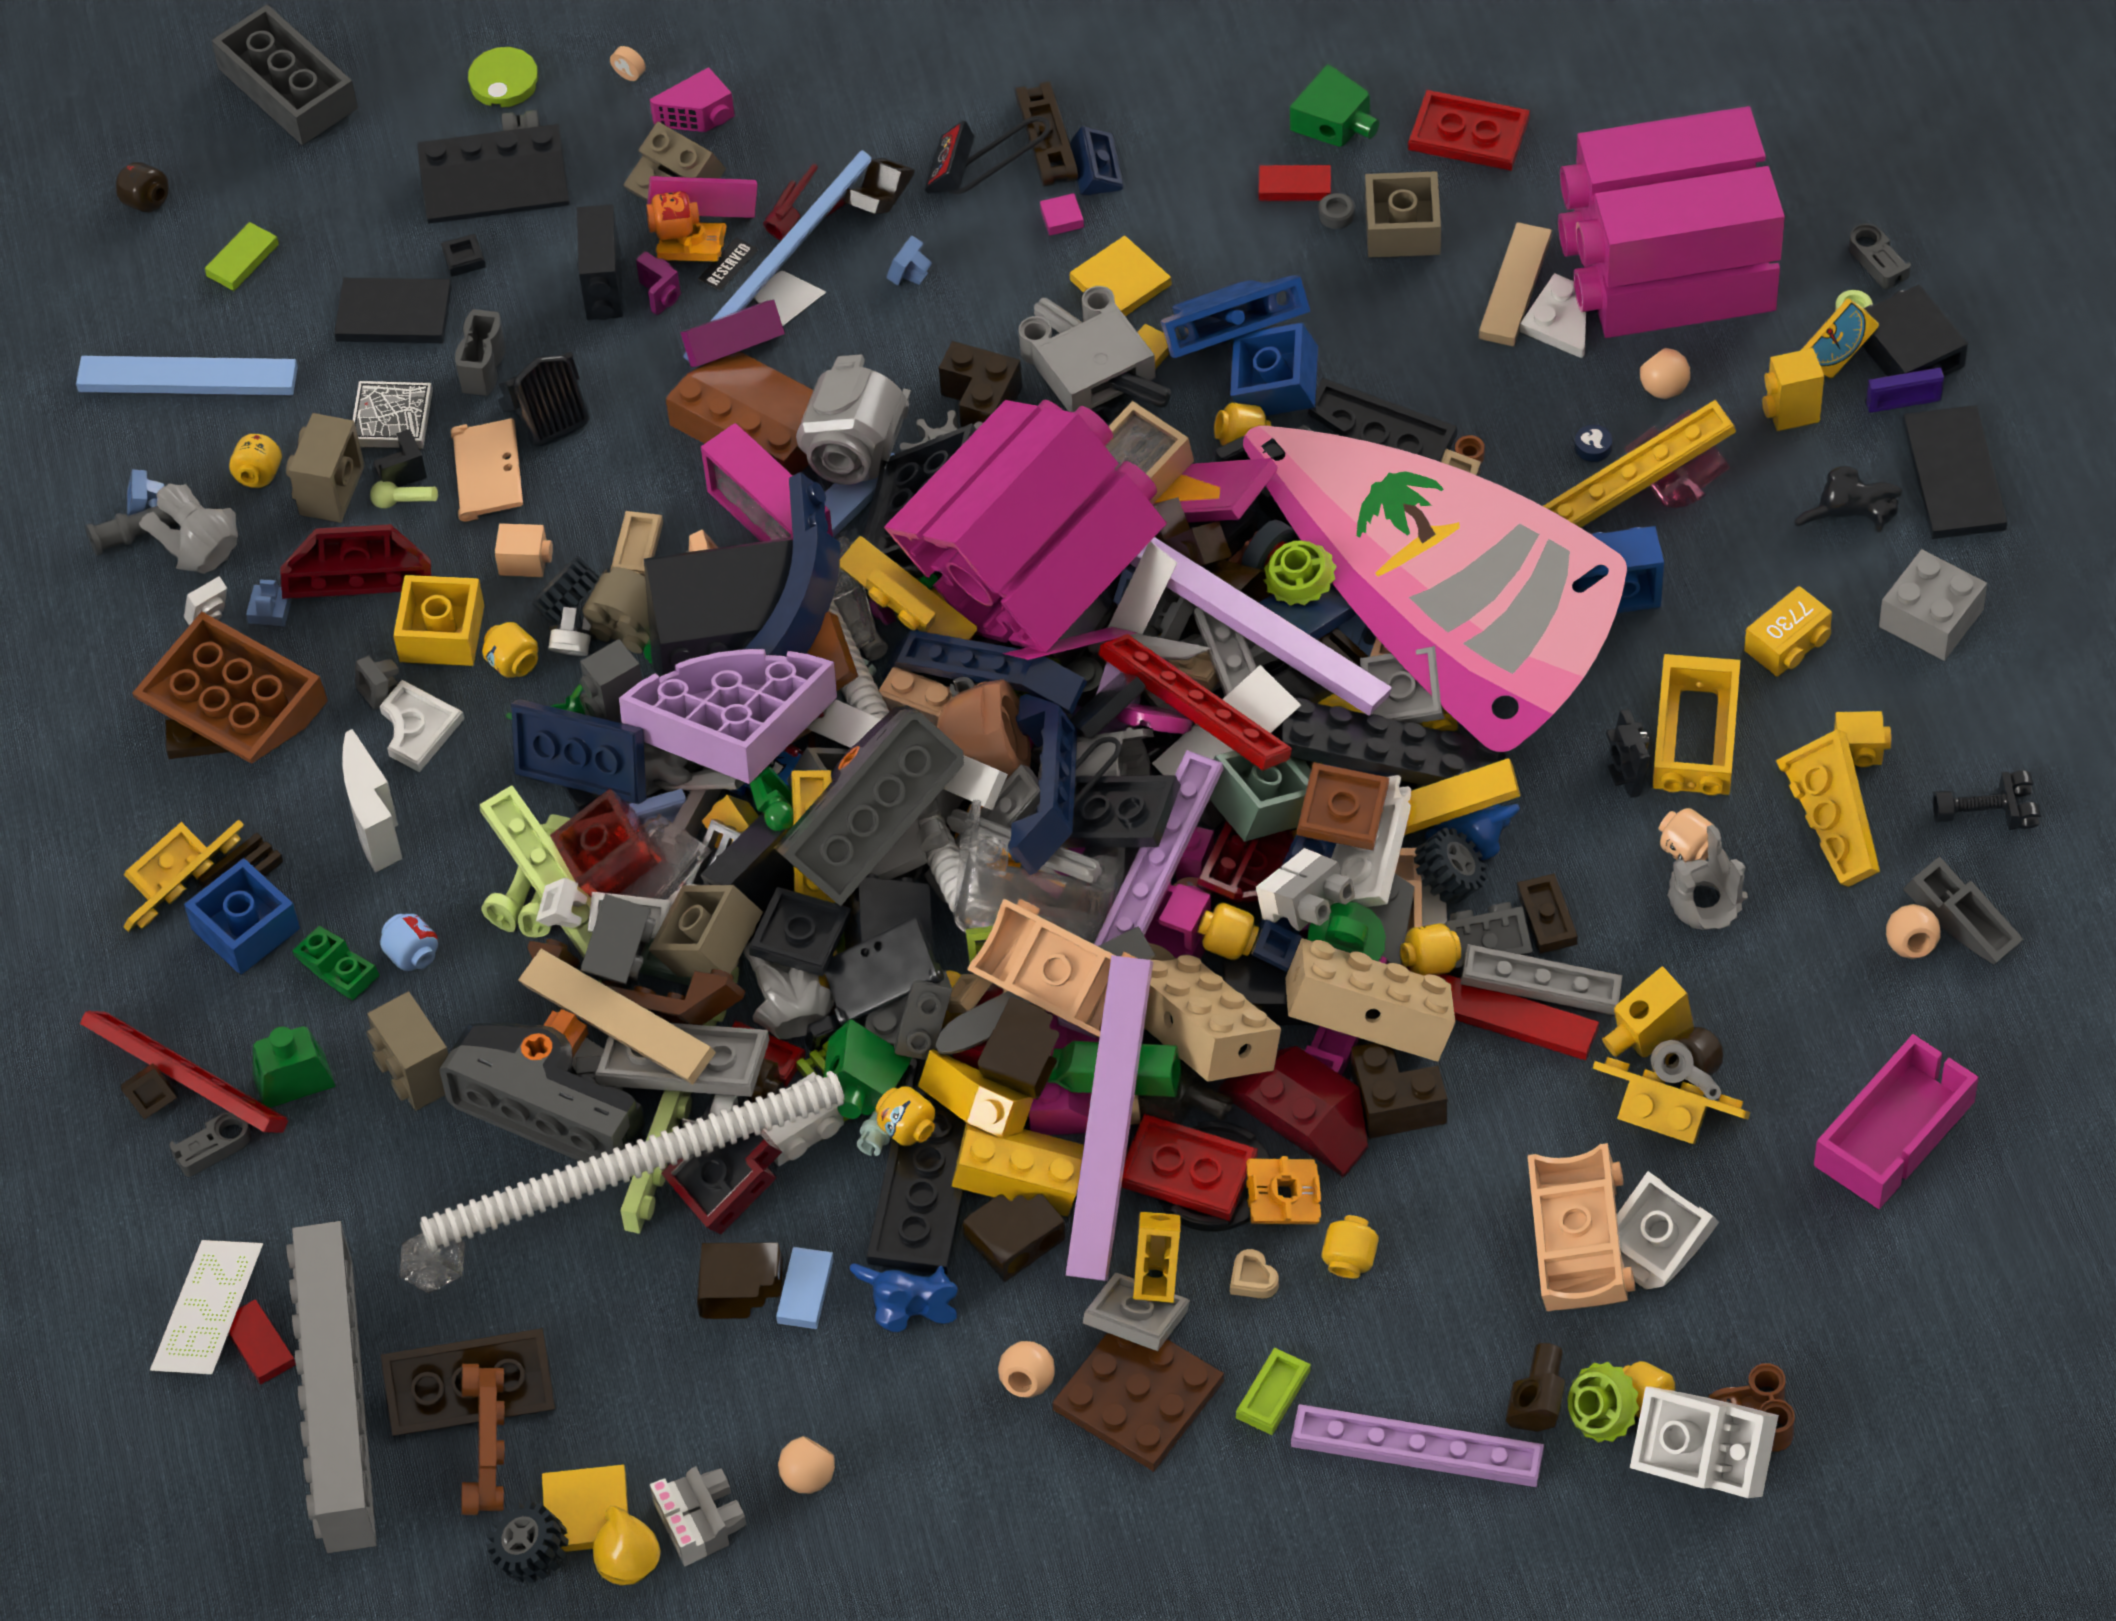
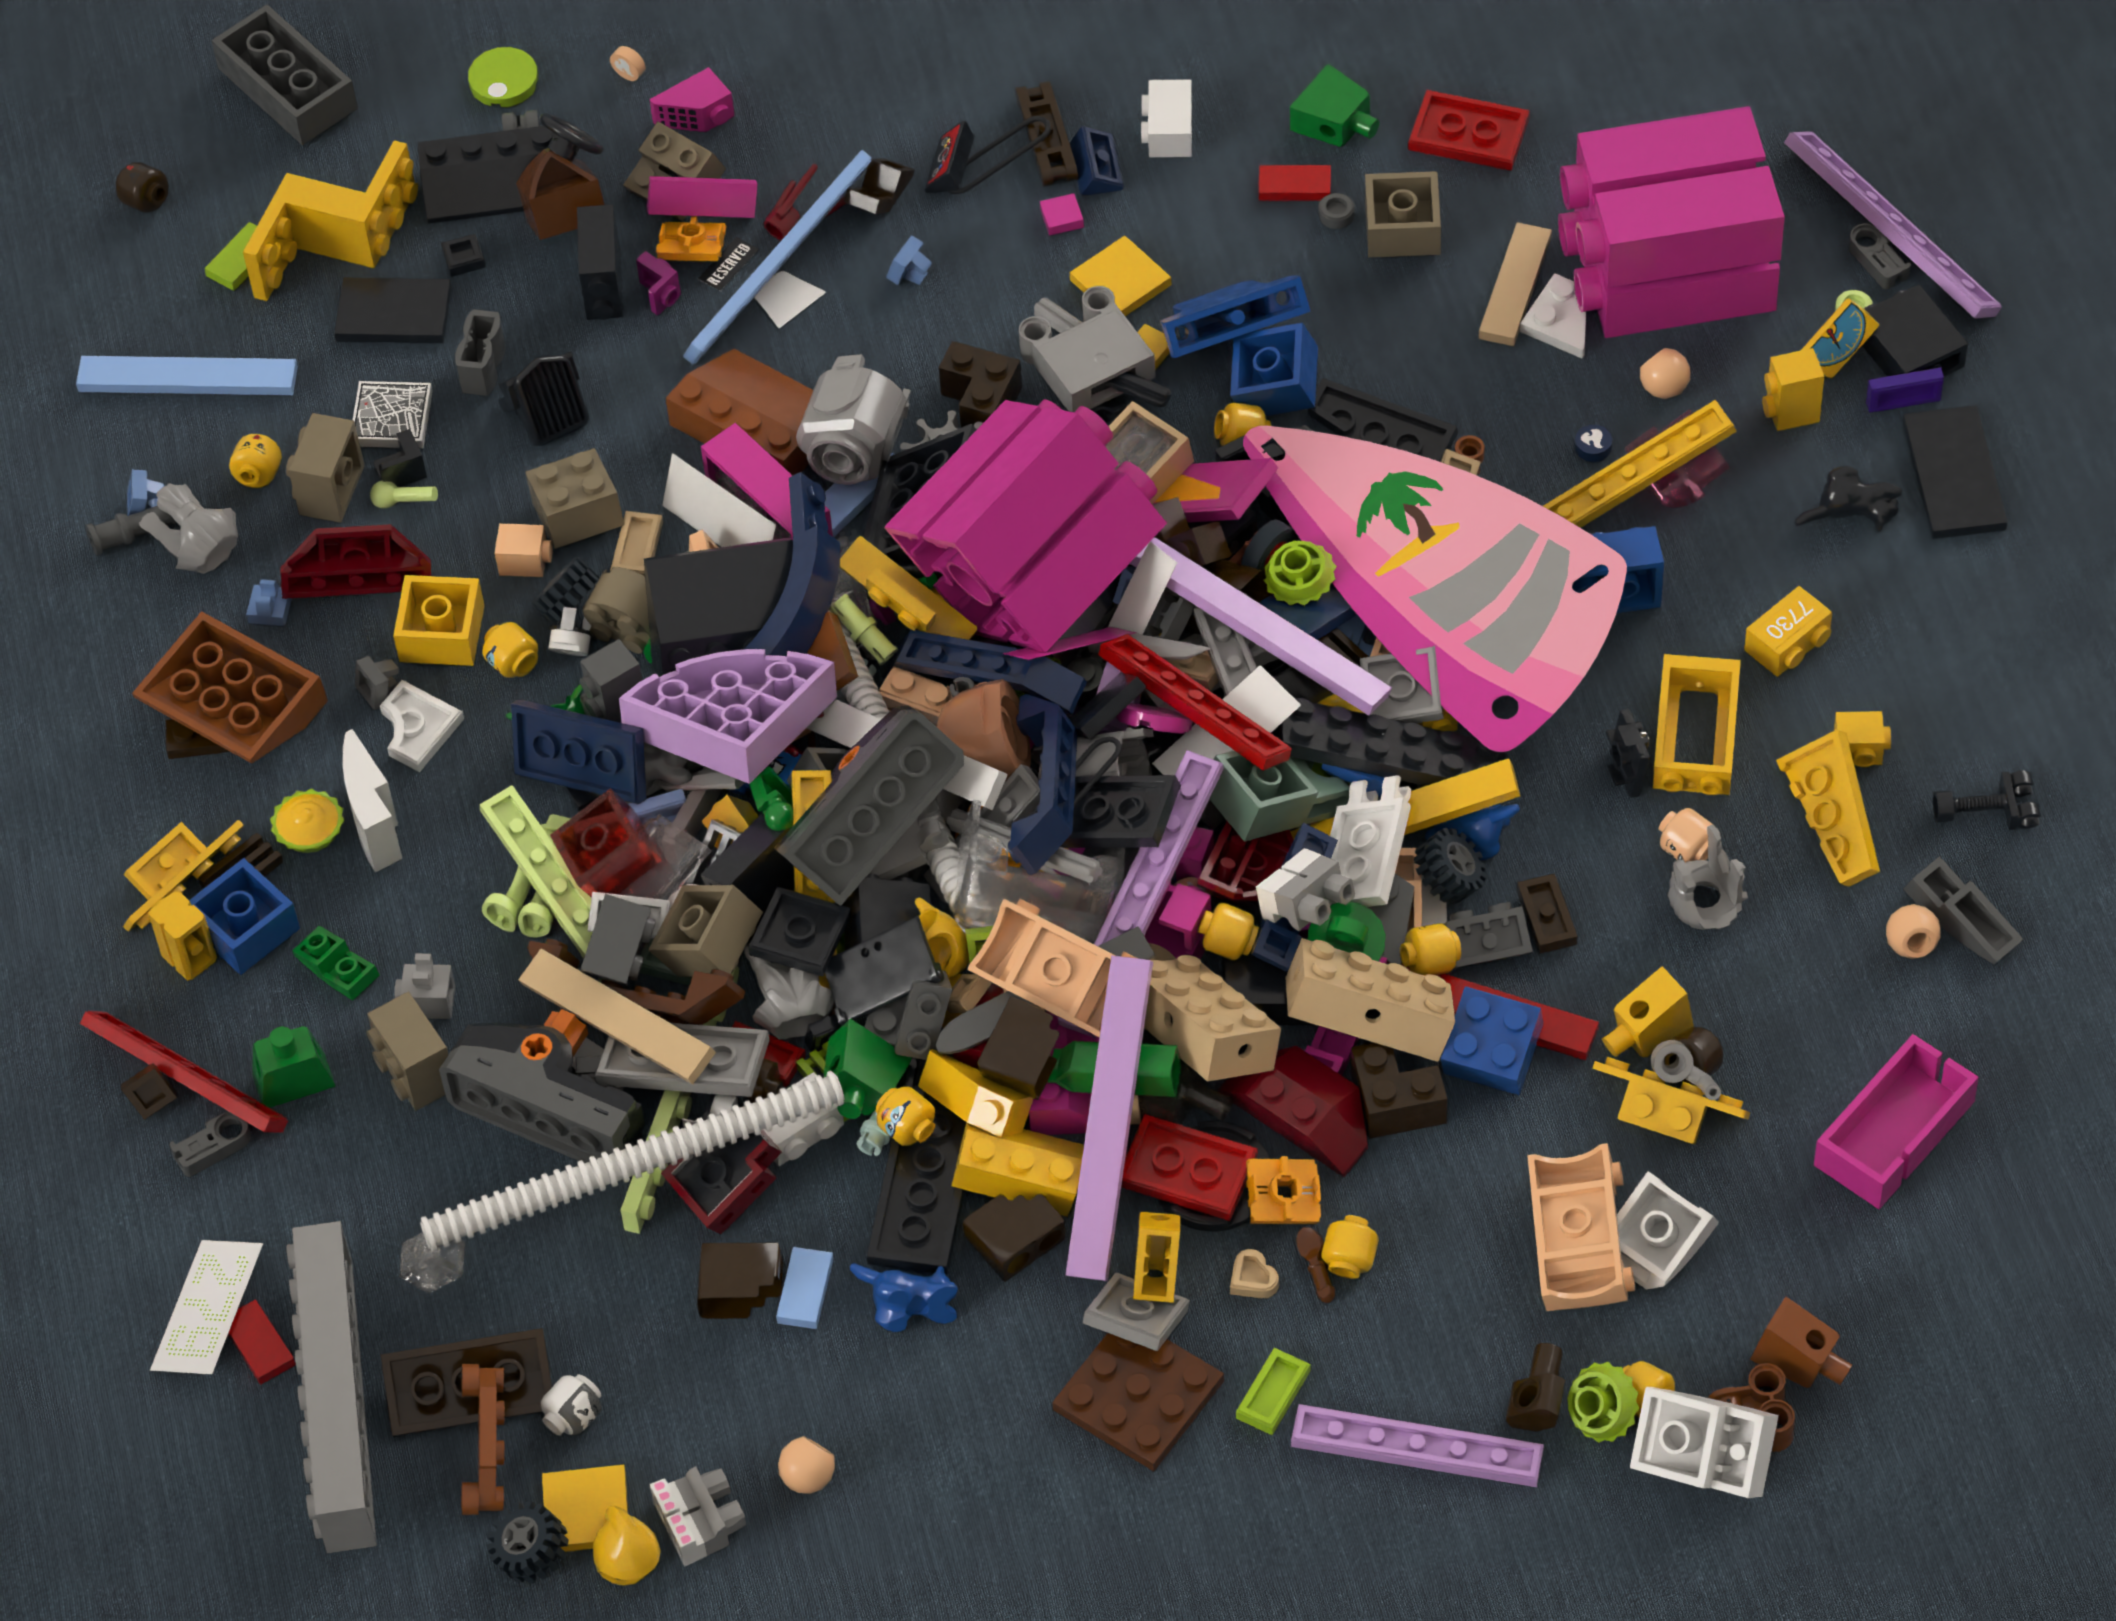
white plate [184,576,227,625] -> none
light blue head [380,914,439,971] -> none
light nougat door [451,418,523,522] -> none
white tile [536,878,587,928] -> none
orange head [646,191,699,240] -> none
magenta tile [680,299,785,367] -> none
light nougat piece [998,1341,1055,1398] -> none
dark orange tile [1297,762,1390,851] -> none
light grey tile [1461,944,1623,1015] -> none
light grey brick [1879,549,1987,661] -> none
none -> yellow brick [149,891,217,981]
none -> yellow bracket [243,140,418,301]
none -> yellow piece [270,788,345,853]
none -> light grey brick [395,953,456,1019]
none -> reddish brown piece [516,113,605,240]
none -> dark tan brick [525,448,625,549]
none -> white head [541,1374,602,1436]
none -> white sticker [662,453,776,547]
none -> yellowish green pin [829,594,898,665]
none -> yellow piece [914,897,969,979]
none -> white brick [1141,79,1192,158]
none -> reddish brown piece [1296,1227,1335,1303]
none -> blue brick [1441,986,1544,1095]
none -> dark orange torso [1750,1296,1853,1388]
none -> lavender tile [1784,132,2002,318]

